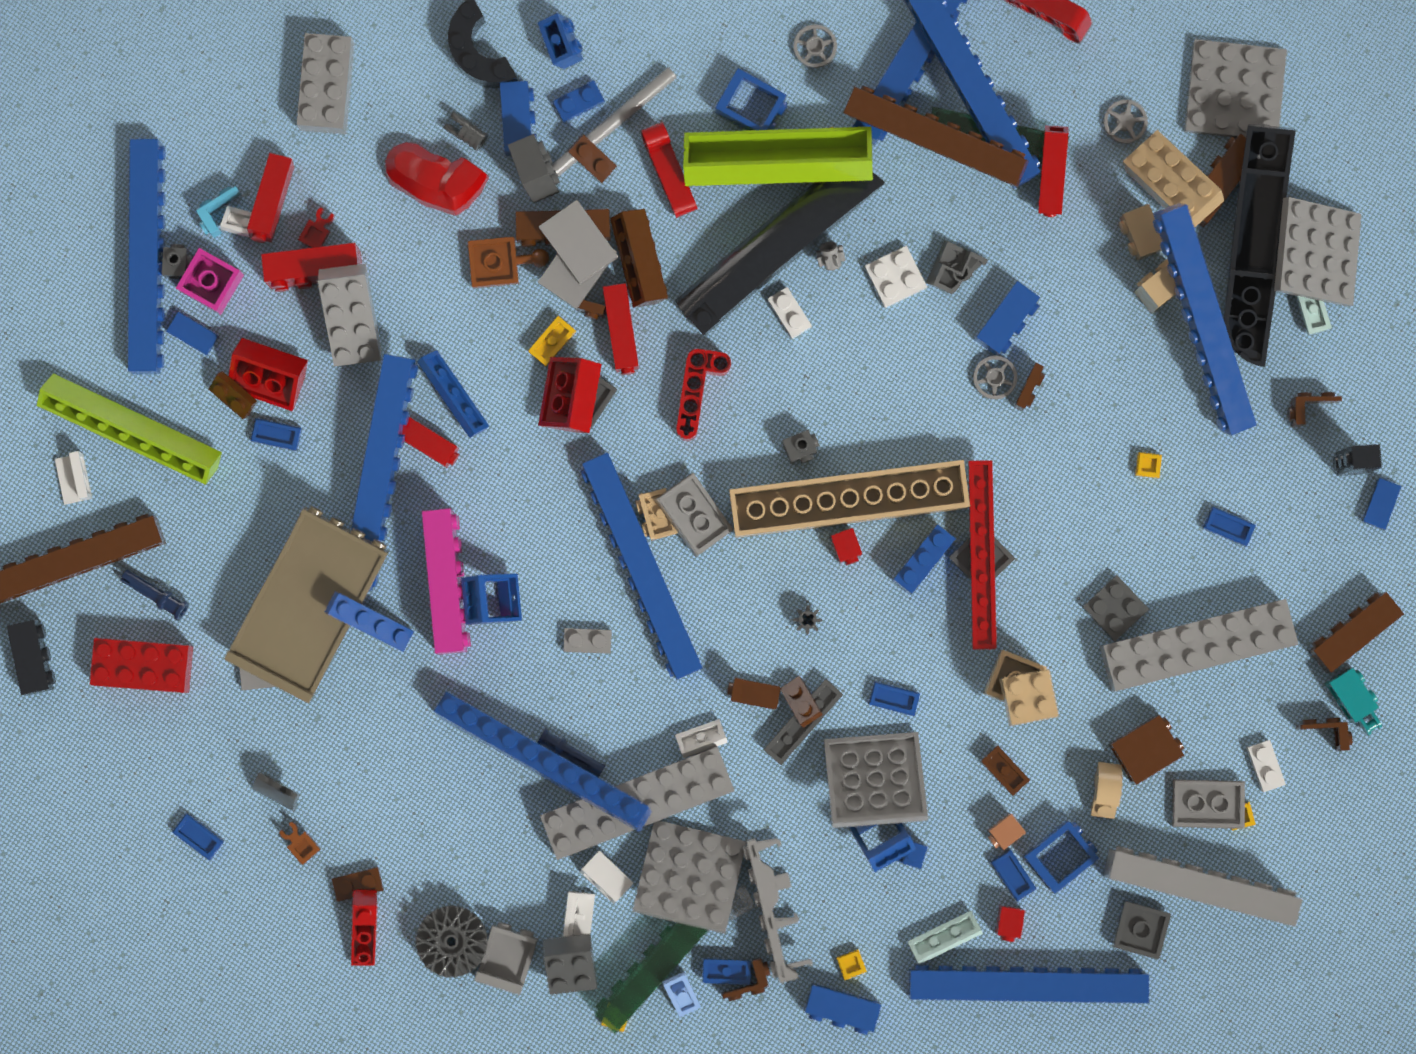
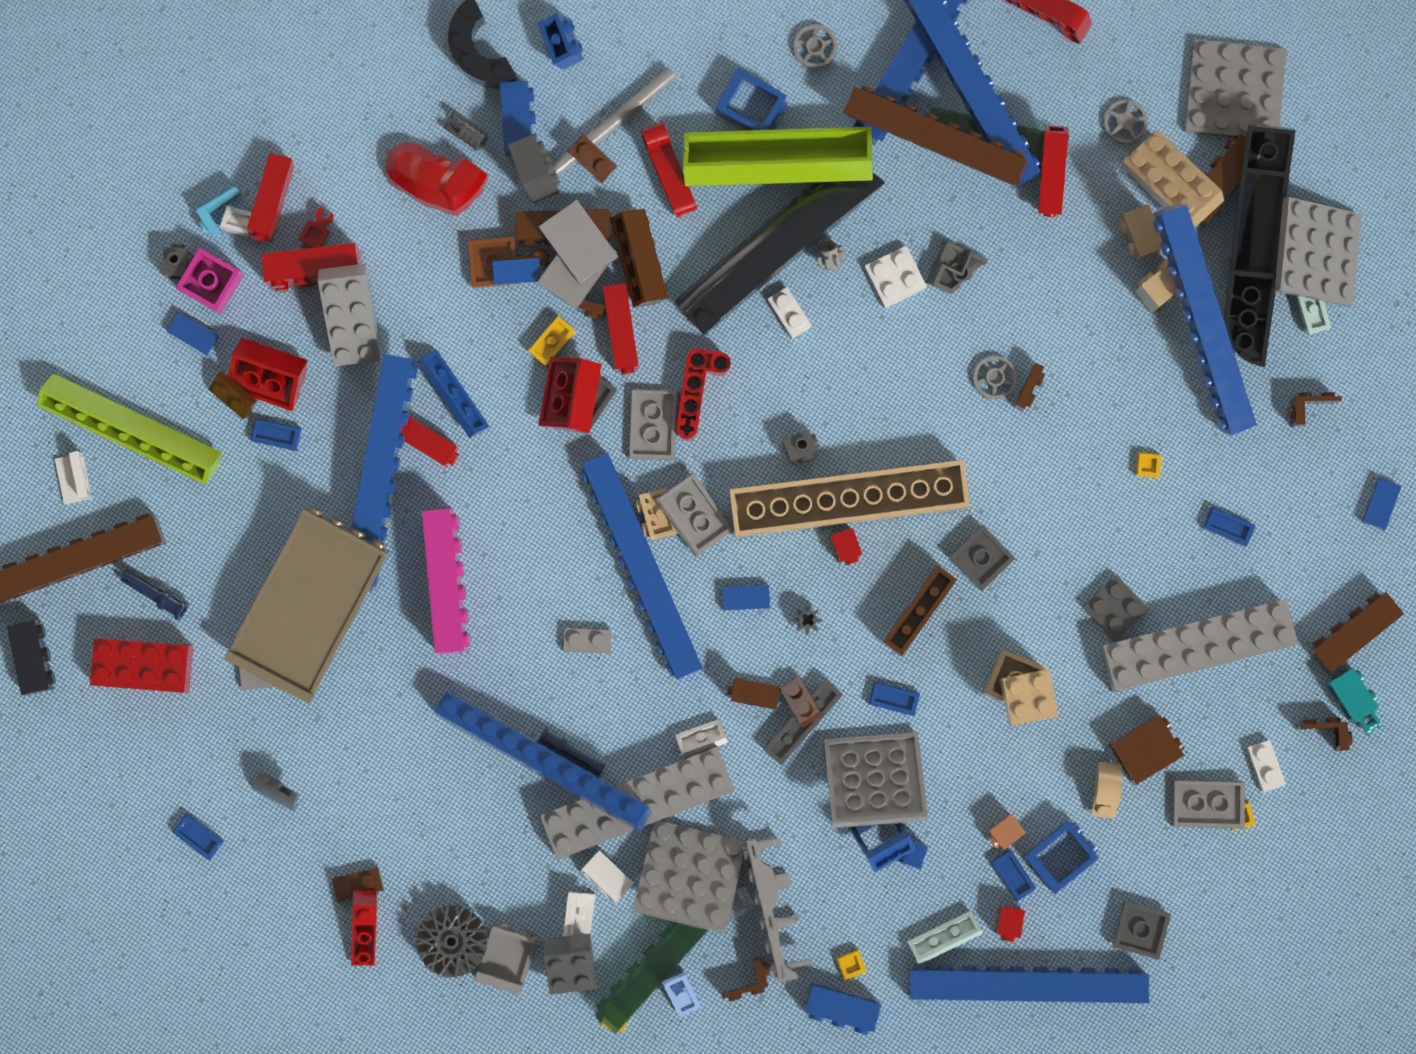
blue brick [128,139,166,374] -> none
dark orange plate [279,822,321,865] -> none
light grey brick [297,33,355,134] -> none
blue plate [324,591,414,652] -> none
blue window [461,574,522,625] -> none
blue plate [553,80,605,123] -> none
blue plate [703,958,751,985] -> none
blue brick [892,524,956,595] -> none
red plate [968,460,997,650] -> none
blue brick [975,281,1040,356] -> none
reddish brown plate [980,745,1030,796] -> none
light grey brick [1103,846,1302,927] -> none
black brick [1333,444,1382,476] -> none
none -> blue tile [492,258,541,285]
none -> light grey tile [628,389,678,461]
none -> blue tile [722,585,770,611]
none -> reddish brown brick [882,565,957,657]

